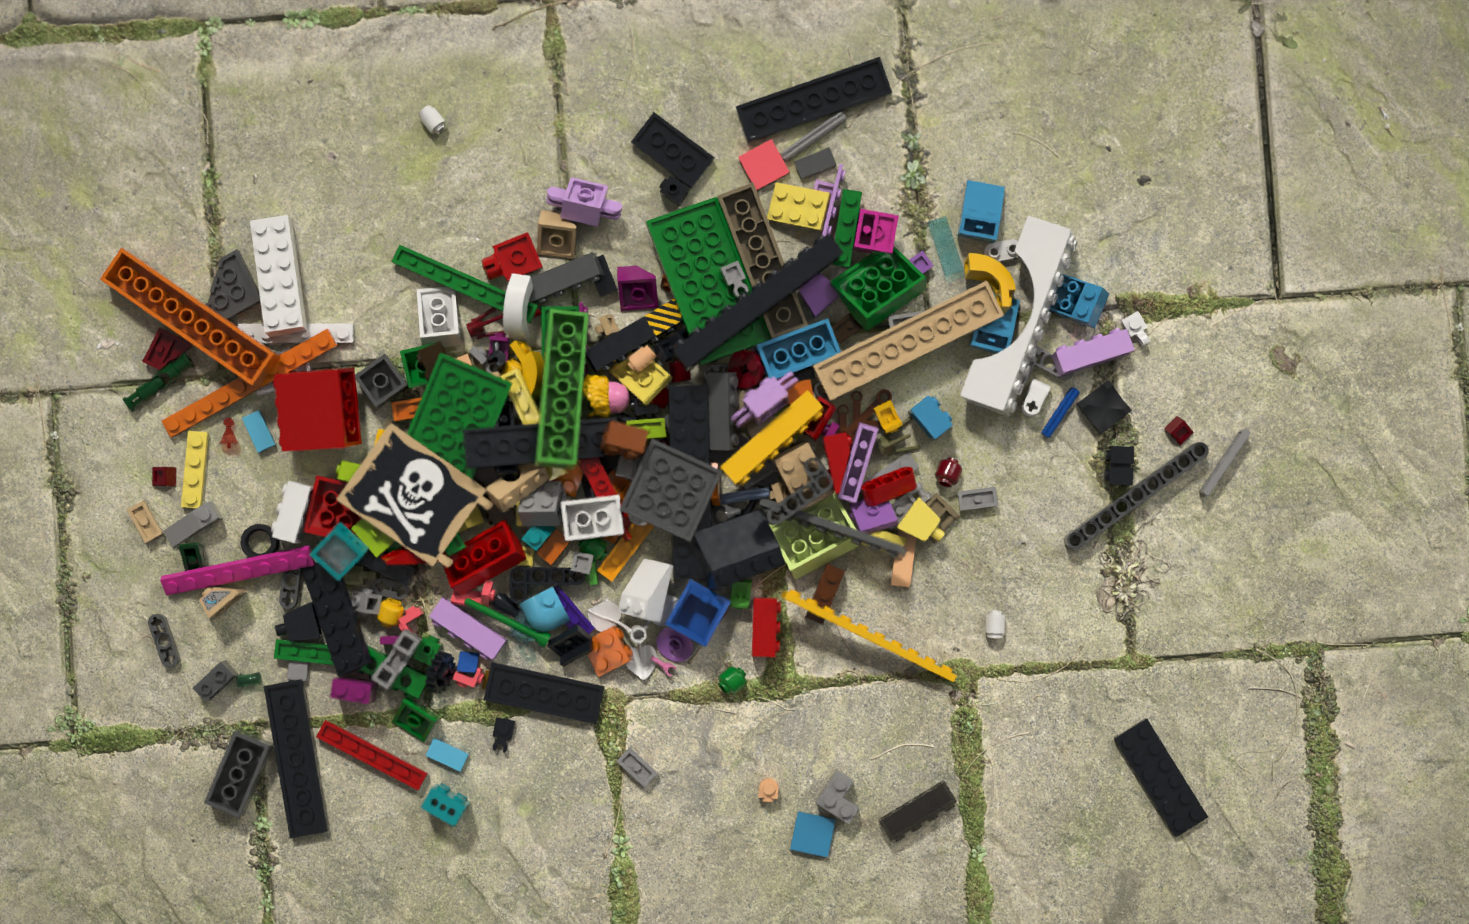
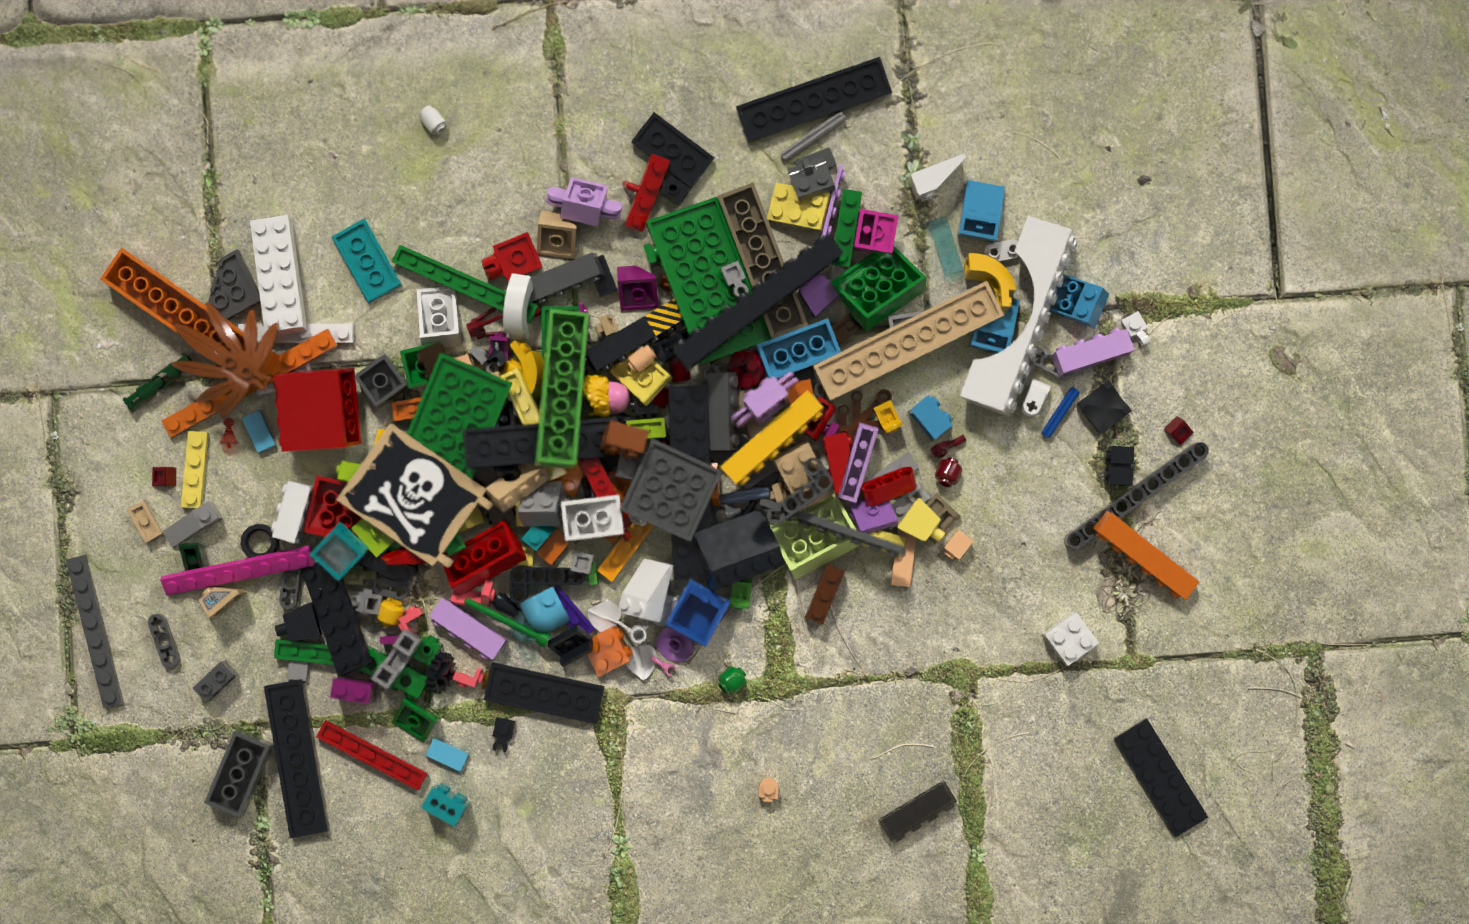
dark red wing [142,328,193,370] -> none
clear green pin [236,672,262,689] -> none
blue slope [457,651,479,673] -> none
green head [578,538,607,561] -> none
light grey plate [616,747,658,787] -> none
coral tile [738,139,790,191] -> none
red brick [752,597,781,657] -> none
yellow plate [781,589,957,682] -> none
dark azure tile [790,811,836,857] -> none
light grey brick [816,768,859,824] -> none
olive plant [876,416,921,457] -> none
medium lavender plate [909,250,934,274] -> none
light grey plate [957,487,998,511] -> none
white brick [985,610,1005,638] -> none
light grey tile [1199,429,1251,496] -> none
none -> dark grey plate [66,555,124,709]
none -> dark orange plant [172,303,279,417]
none -> teal tile [331,218,402,304]
none -> red plate [622,153,670,232]
none -> green plate [643,243,659,268]
none -> dark grey hinge [787,157,836,202]
none -> white slope [908,153,966,202]
none -> dark red plate [930,435,966,459]
none -> light nougat brick [943,530,974,560]
none -> white brick [1042,611,1099,666]
none -> orange brick [1093,511,1200,600]

